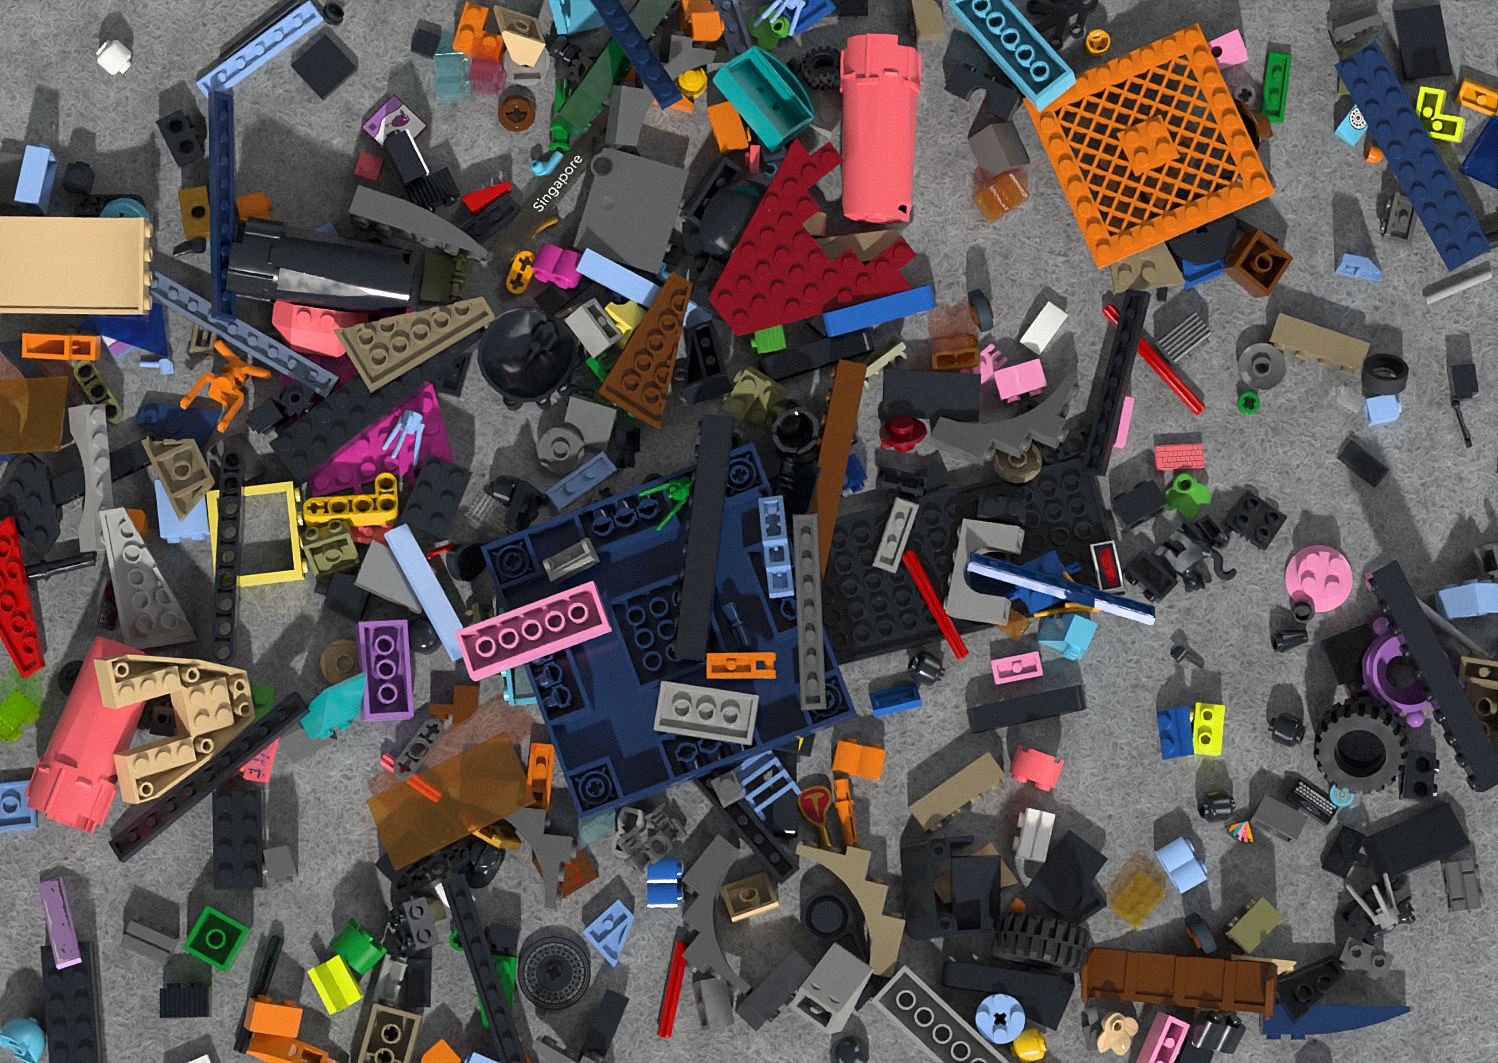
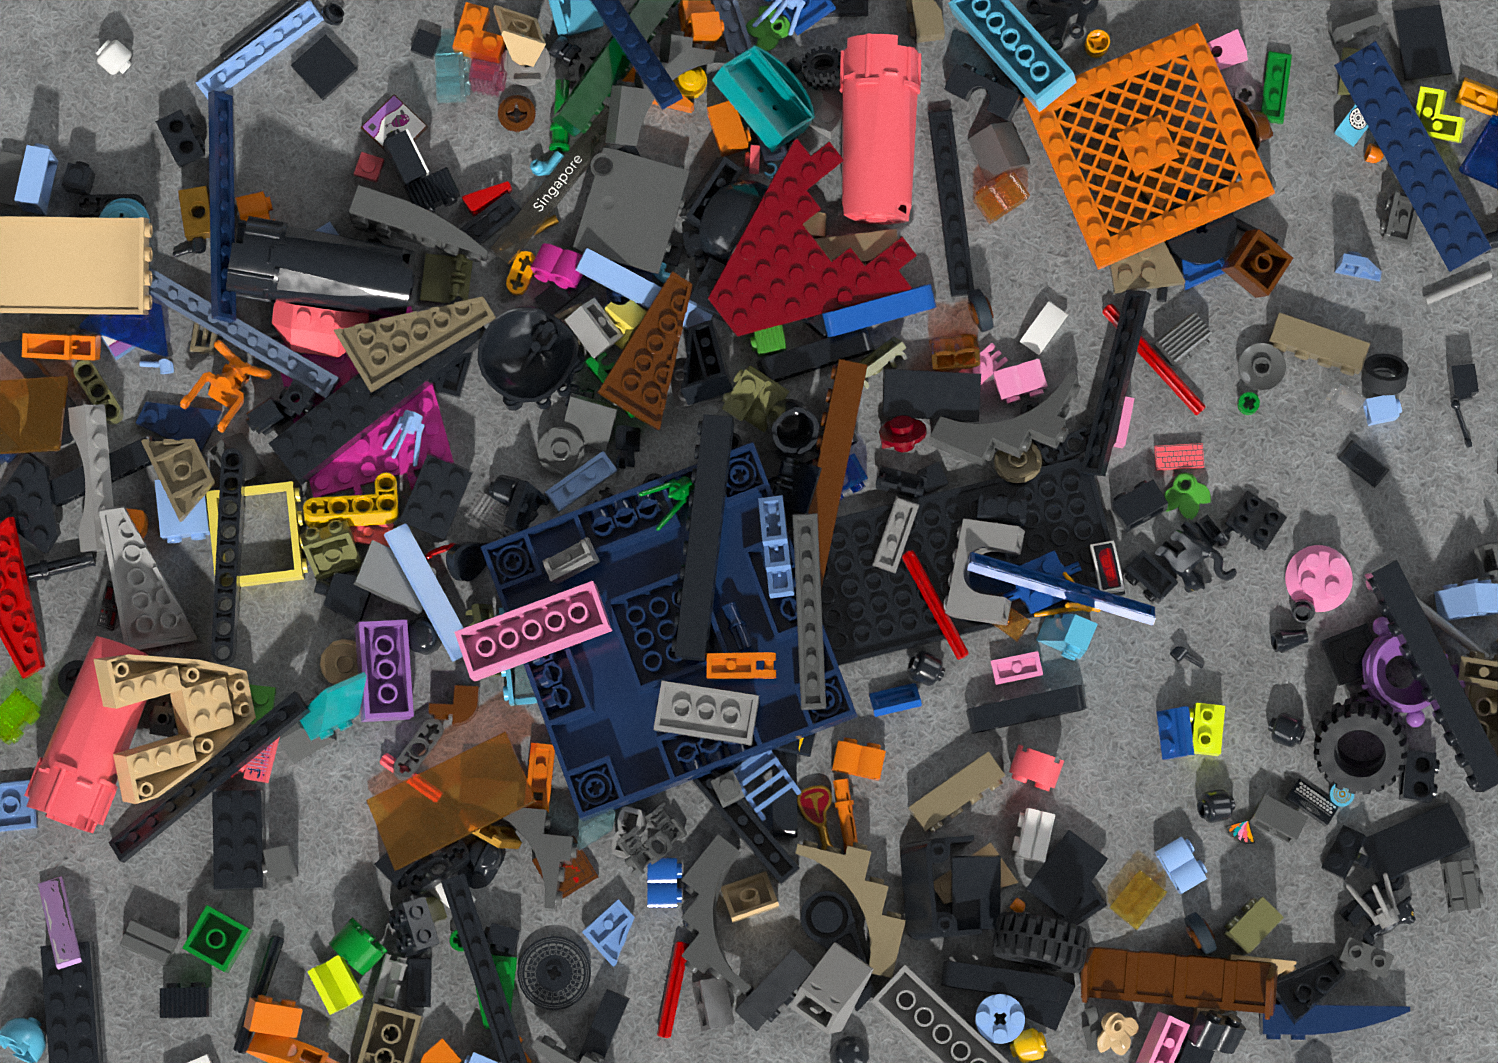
none -> black tile [928,109,974,297]

